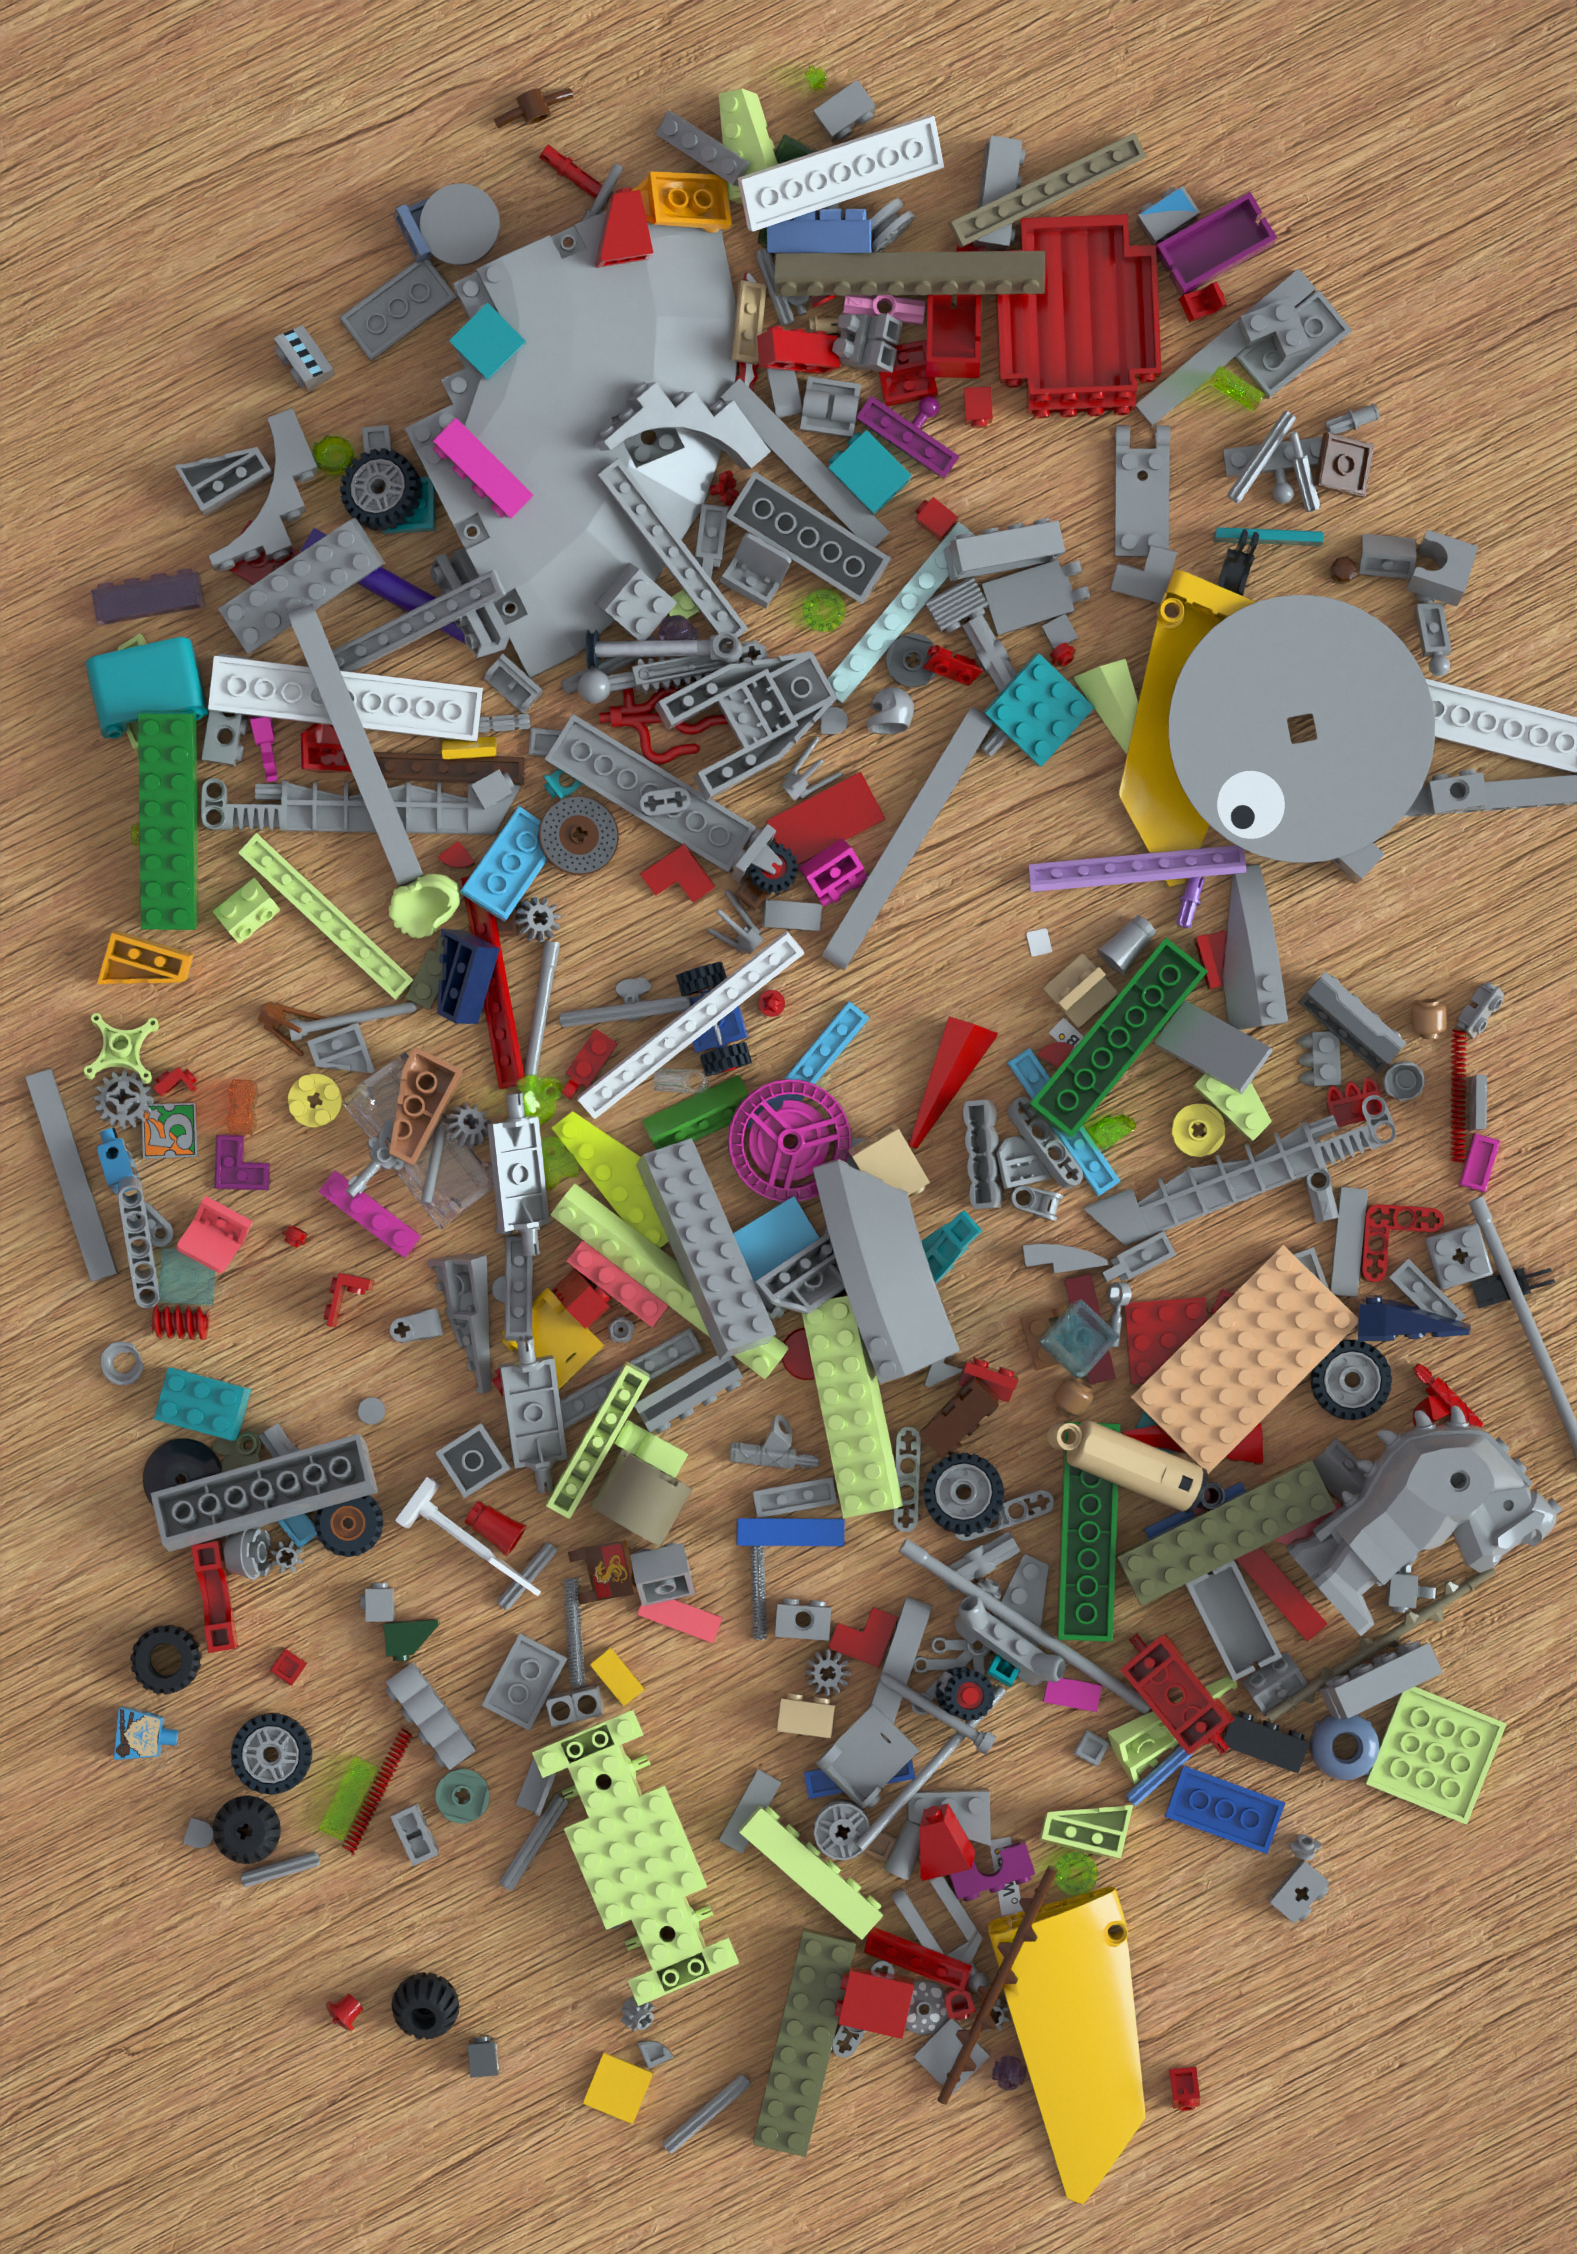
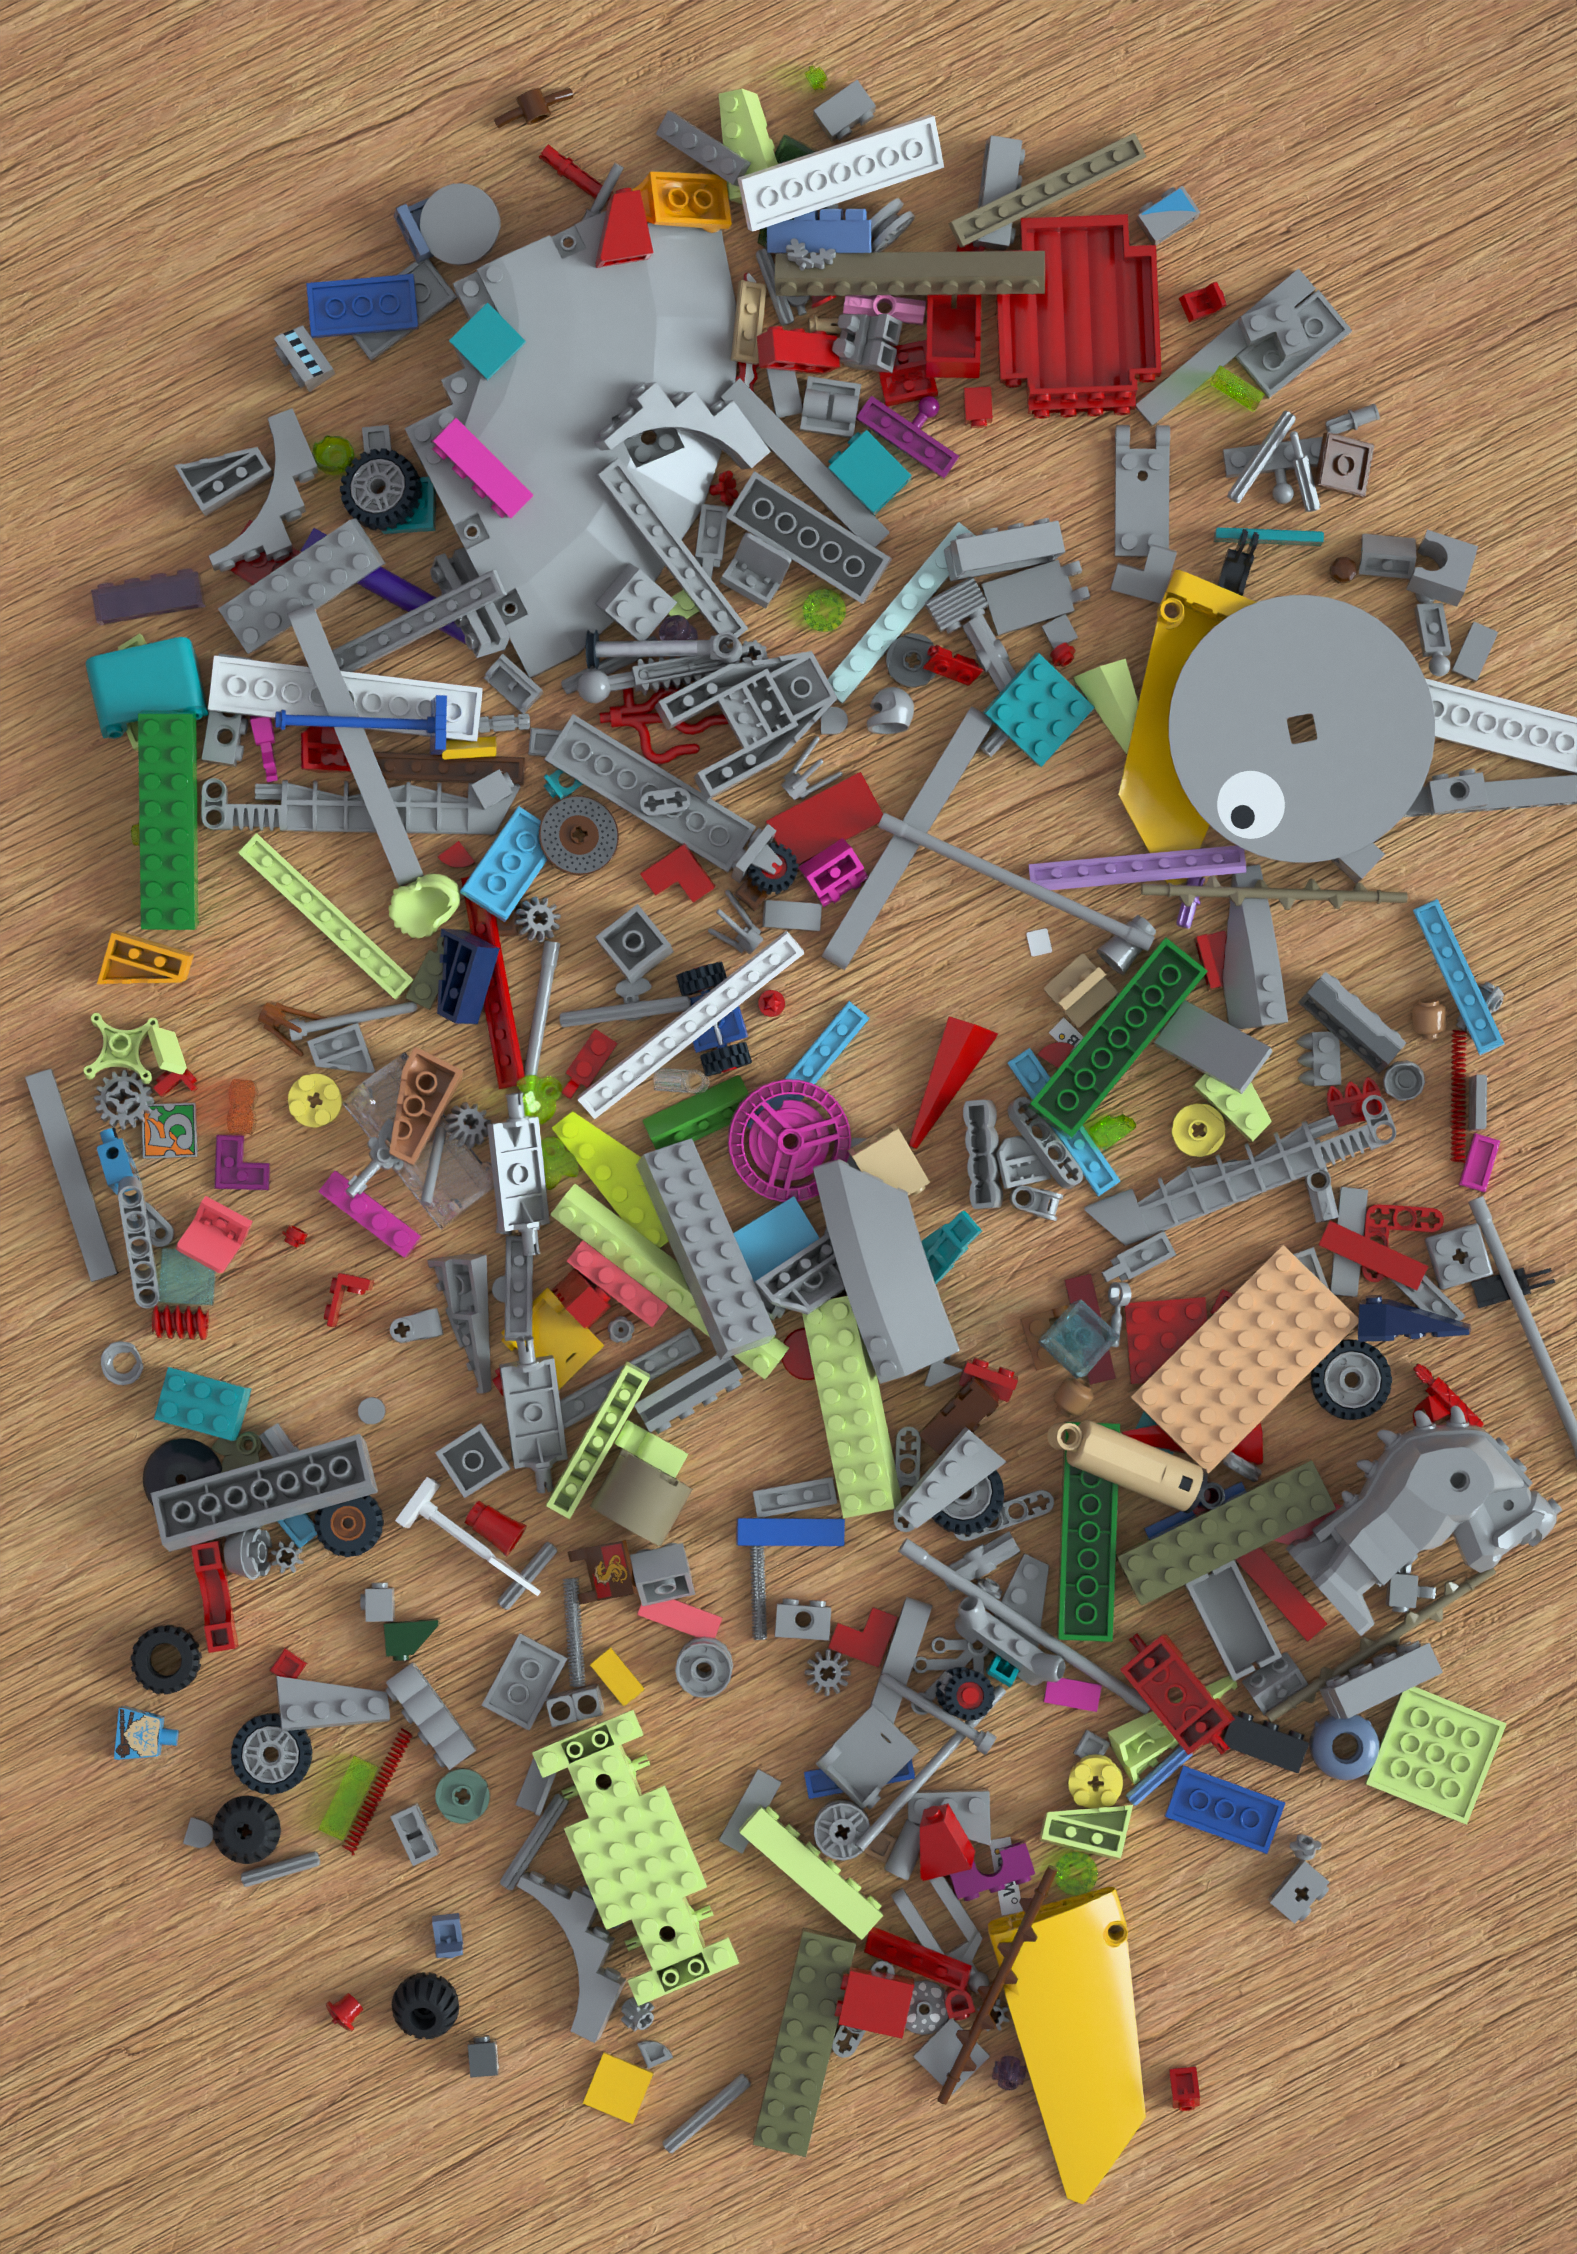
yellowish green bracket [213,878,280,943] -> none
light grey piece [729,1415,820,1469] -> none
tan brick [777,1693,835,1738] -> none
red brick [915,497,958,541] -> none
light grey slope [1022,1244,1108,1274] -> none
magenta piece [1156,192,1277,296] -> none
light grey panel [1313,1438,1367,1504] -> none
none -> yellowish green tile [147,1026,187,1074]
none -> blue tile [275,695,447,755]
none -> light grey wing [276,1676,390,1731]
none -> blue plate [306,274,419,338]
none -> sand blue bracket [432,1913,463,1958]
none -> light grey arch [517,1871,627,2043]
none -> light grey brick [595,904,674,985]
none -> light grey wheel [675,1636,733,1698]
none -> light grey animal [786,238,836,271]
none -> light grey piece [878,813,1154,951]
none -> light grey wing [895,1427,1006,1528]
none -> light yellow plate [1068,1754,1123,1809]
none -> dark tan plant [1141,876,1408,910]
none -> light grey axle [1223,1452,1262,1482]
none -> red tile [1319,1221,1428,1291]
none -> medium azure tile [1413,899,1505,1055]
none -> light grey tile [1451,622,1498,682]

